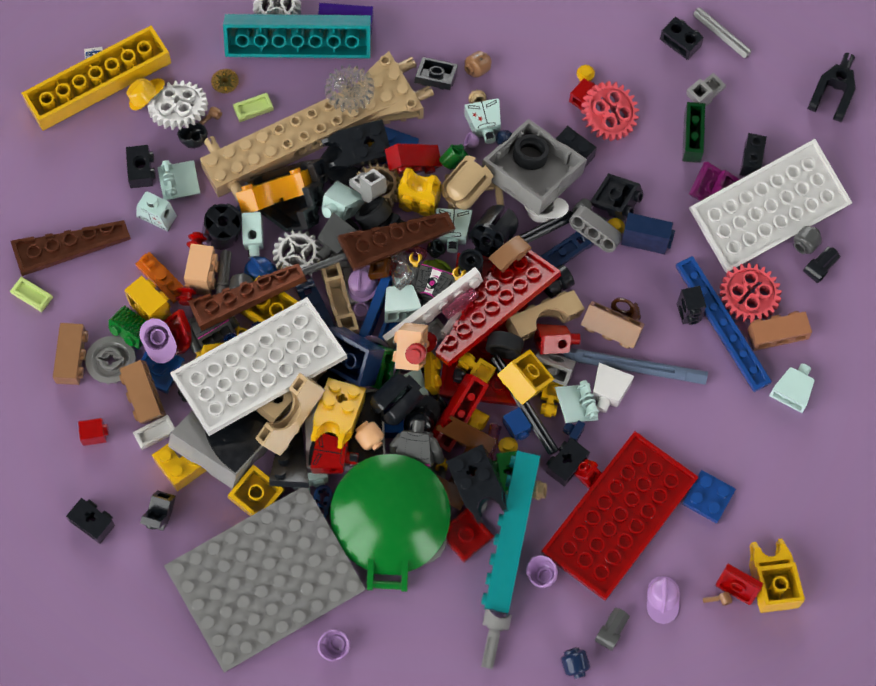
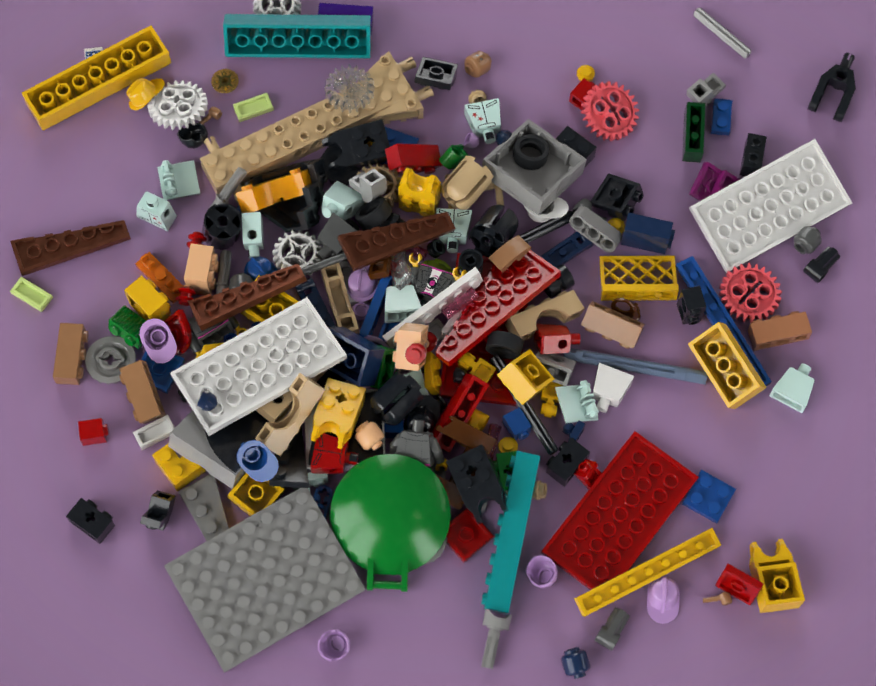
black brick [126,145,156,188] -> none
black brick [660,16,704,60] -> none
none -> light grey wing [179,474,229,541]
none -> dark blue plate [197,391,217,411]
none -> light grey axle [207,167,247,210]
none -> piece [236,440,279,482]
none -> yellow plate [574,528,722,617]
none -> yellow fence [599,256,679,301]
none -> yellow brick [688,322,767,409]
none -> blue plate [711,98,732,136]

